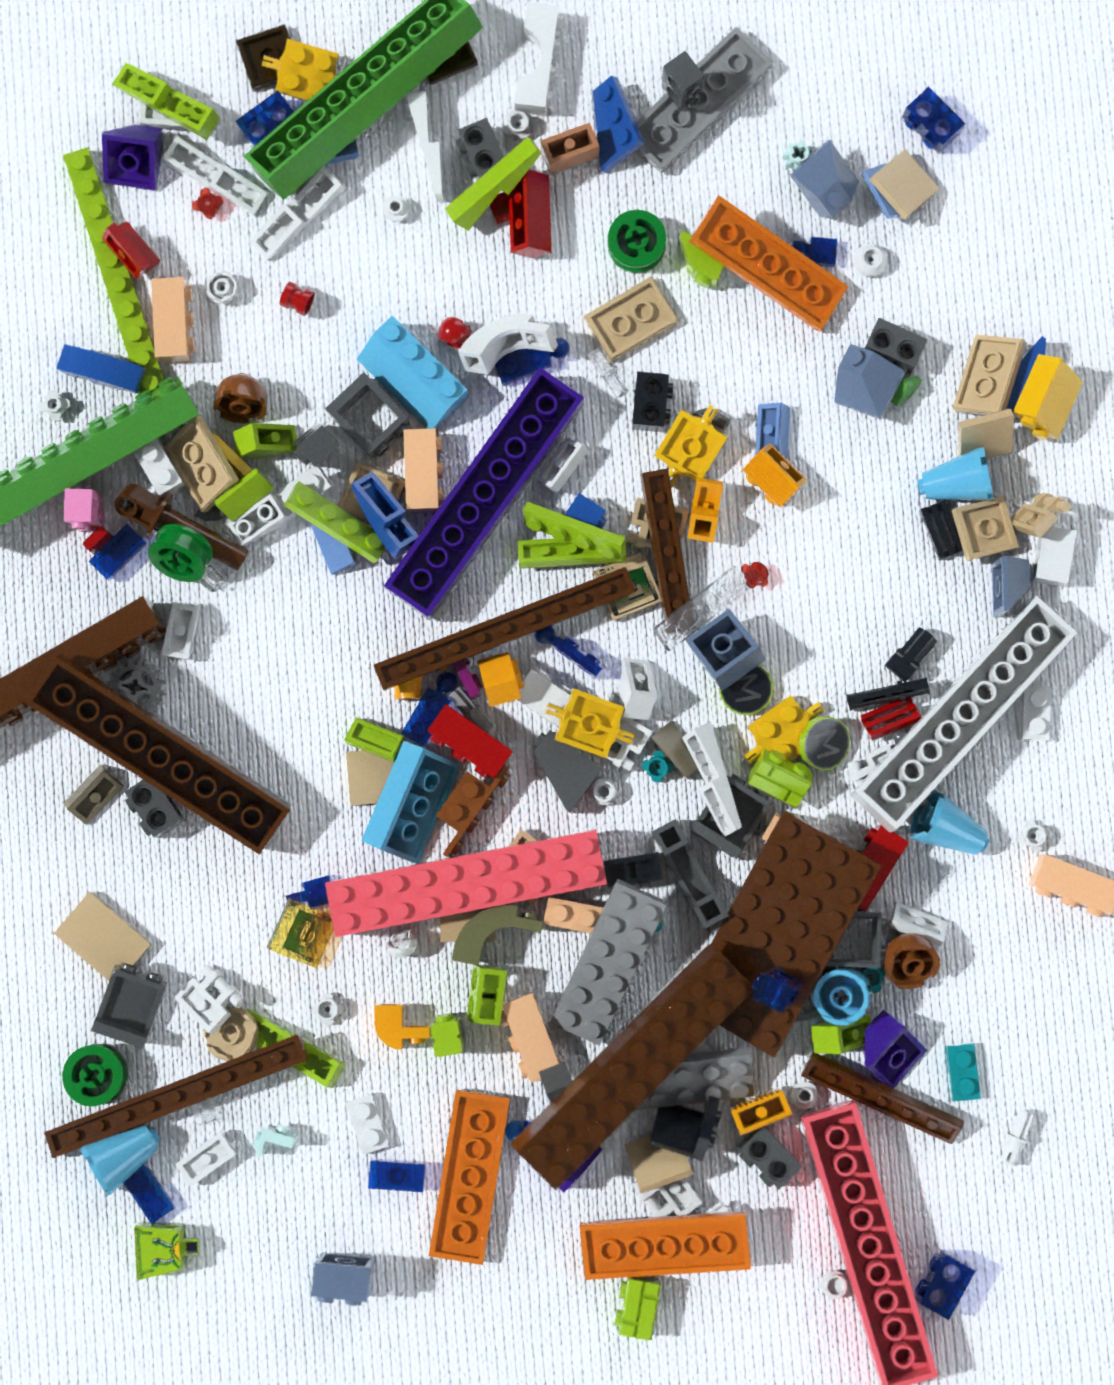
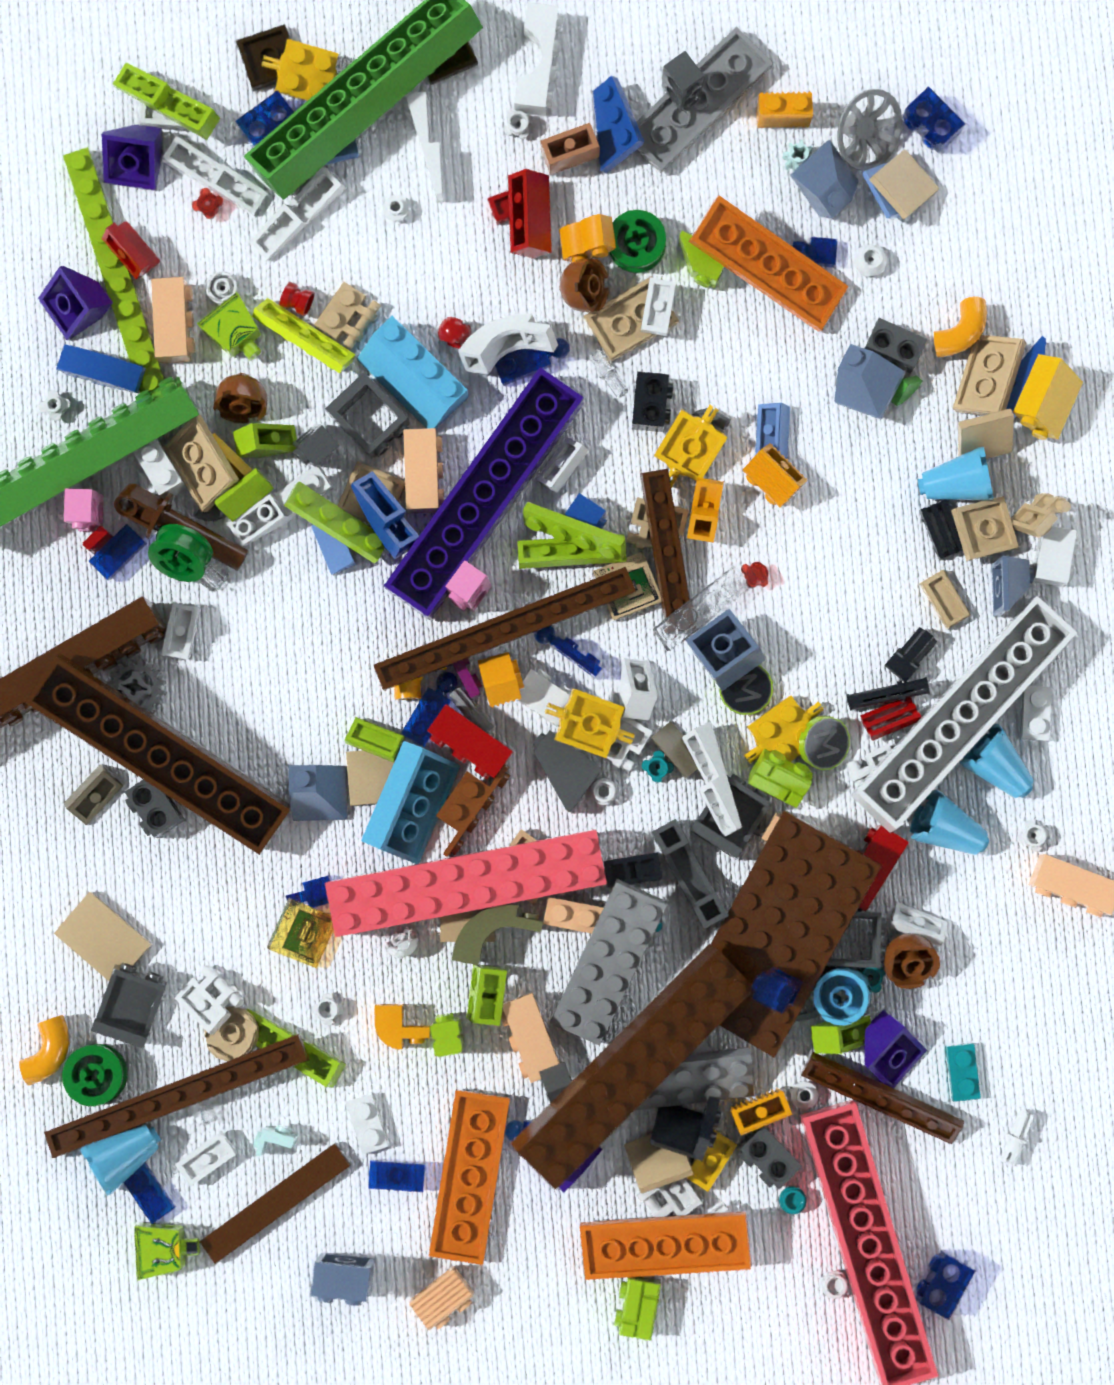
lime slope [445,137,542,231] -> none
dark grey brick [455,118,504,180] -> none
none -> light orange cylinder [19,1015,70,1086]
none -> dark purple slope [38,265,113,340]
none -> lime torso [197,292,262,361]
none -> reddish brown tile [199,1142,351,1264]
none -> neon yellow plate [251,298,356,373]
none -> sand blue slope [288,765,347,821]
none -> tan plate [314,281,381,350]
none -> light nougat brick [409,1266,474,1331]
none -> bright pink brick [445,560,492,612]
none -> light orange brick [559,214,616,262]
none -> dark orange cylinder [559,258,609,313]
none -> white plate [641,277,676,336]
none -> yellow plate [686,1129,737,1192]
none -> light orange brick [756,91,813,128]
none -> teal plate [779,1186,807,1214]
none -> light grey wheel [837,89,903,170]
none -> tan tile [919,569,971,630]
none -> light orange cylinder [934,296,987,358]
none -> medium azure cone [959,724,1034,798]

